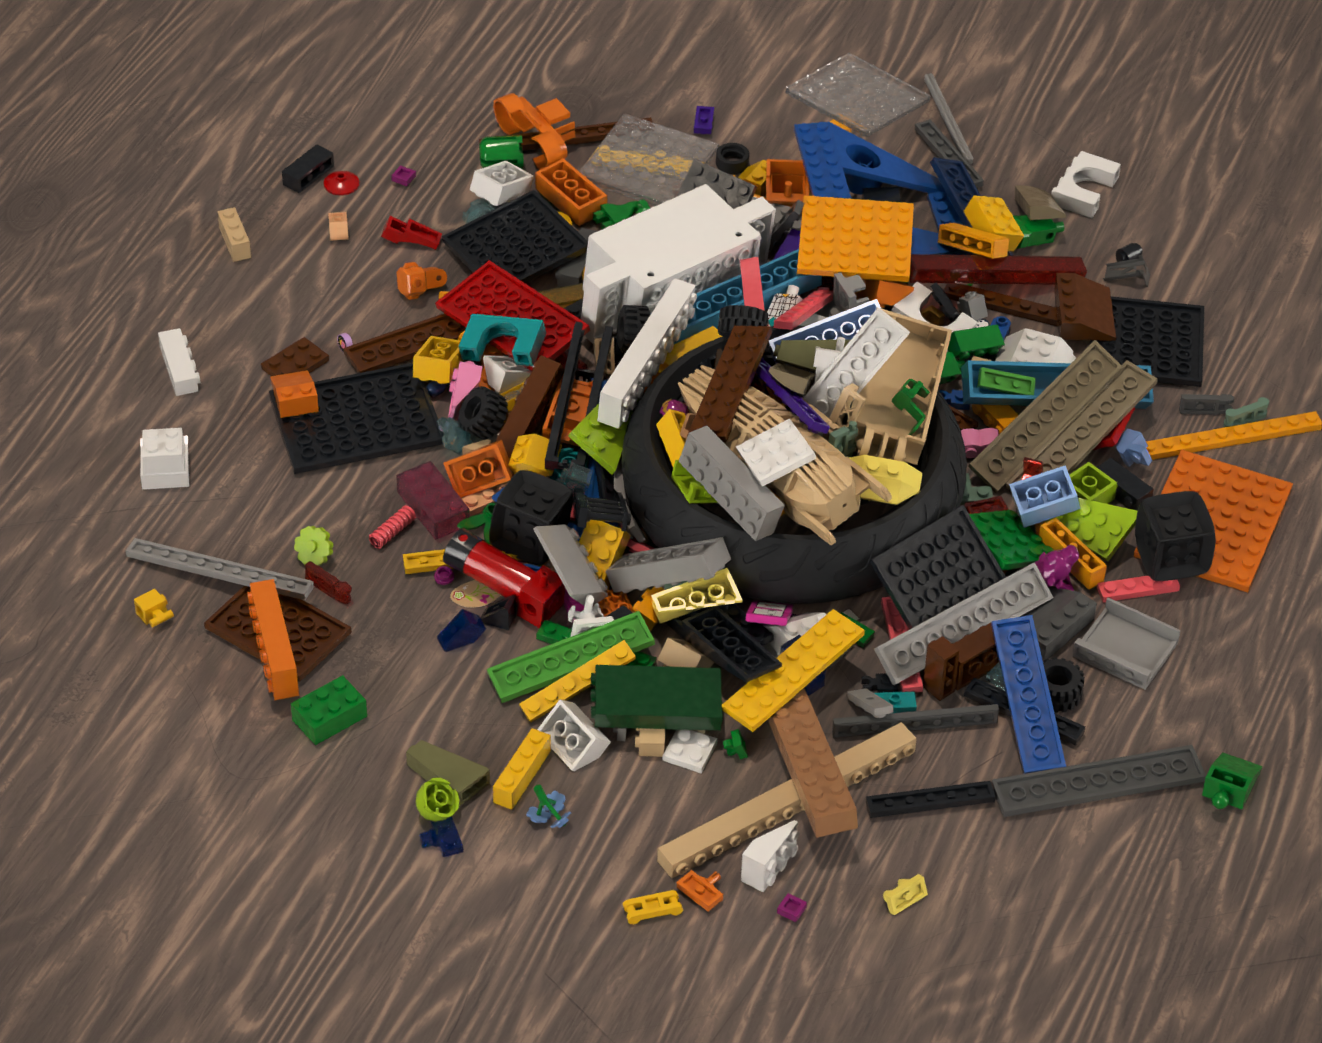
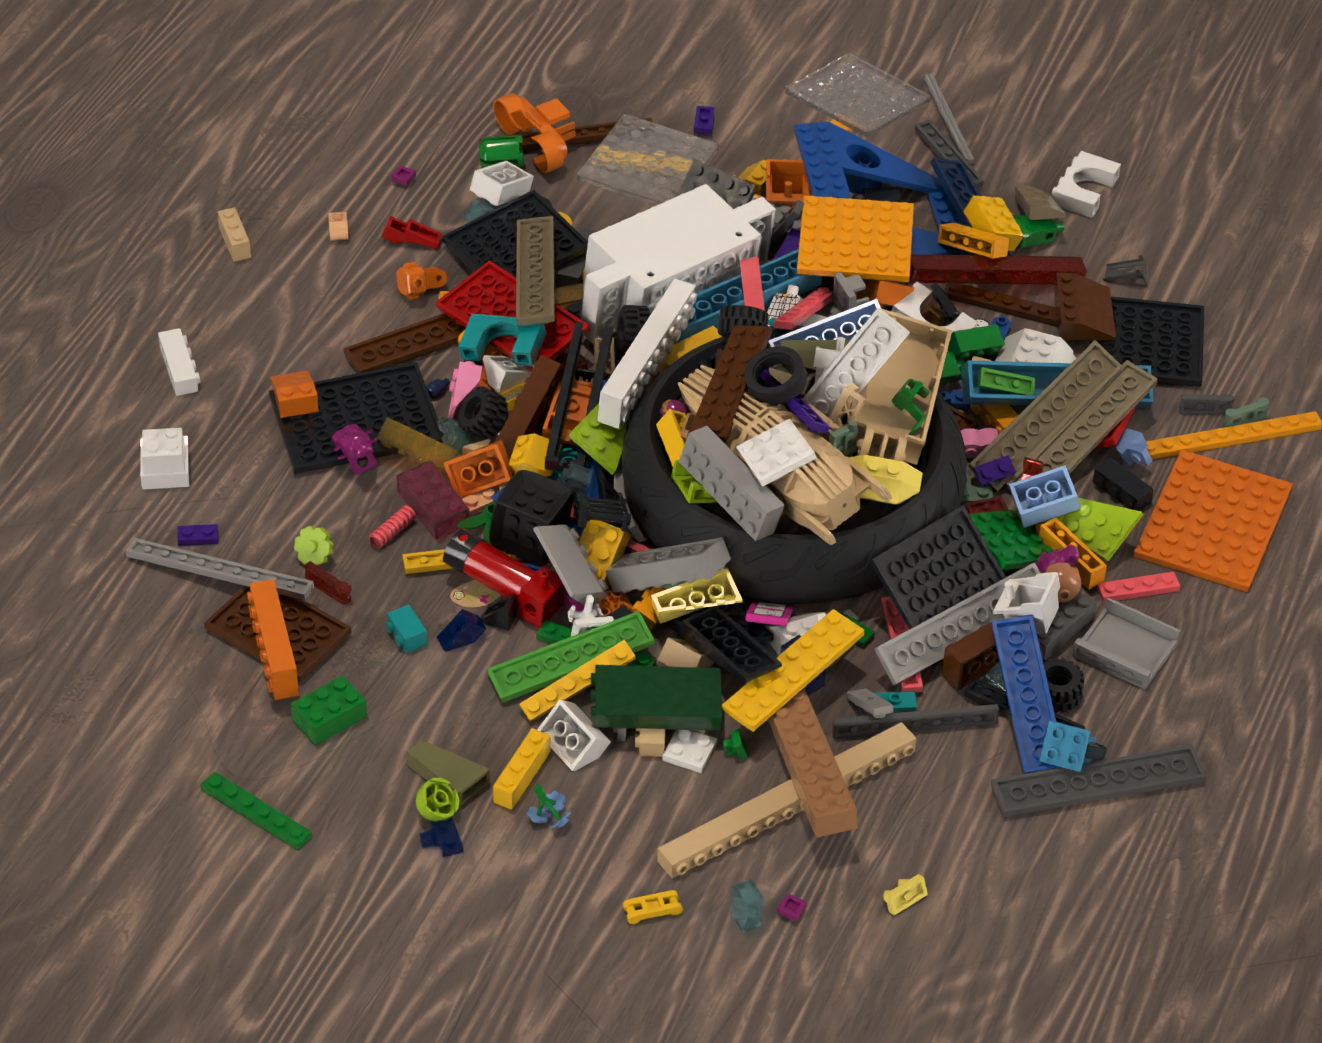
yellow brick [134,588,174,628] -> none
reddish brown plate [261,337,329,376] -> none
black brick [282,144,334,193] -> none
red dish [324,171,359,195] -> none
tile [337,333,353,352] -> none
yellow brick [413,336,464,384] -> none
magenta plate [434,566,454,585] -> none
orange brick [535,158,607,226] -> none
green hips [593,199,650,230] -> none
orange plate [676,870,723,912] -> none
black tyre [716,143,749,174] -> none
white slope [741,820,799,892] -> none
black plate [861,673,898,693] -> none
black plate [866,781,995,818] -> none
reddish brown brick [923,636,960,701] -> none
light grey brick [957,291,988,321] -> none
lime brick [1070,462,1117,504] -> none
black brick [1116,243,1143,262] -> none
black piece [1135,491,1216,581] -> none
green slope [1202,752,1262,809] -> none
none -> dark purple plate [177,524,218,546]
none -> green plate [200,771,312,850]
none -> magenta piece [331,424,378,475]
none -> clear yellow brick [377,417,459,474]
none -> teal brick [385,605,428,653]
none -> dark tan plate [516,216,555,326]
none -> clear light blue brick [730,879,764,933]
none -> black tyre [744,346,807,405]
none -> dark purple plate [972,455,1016,487]
none -> white piece [993,572,1060,635]
none -> dark azure plate [1039,720,1107,772]
none -> nougat cylinder [1042,563,1081,603]

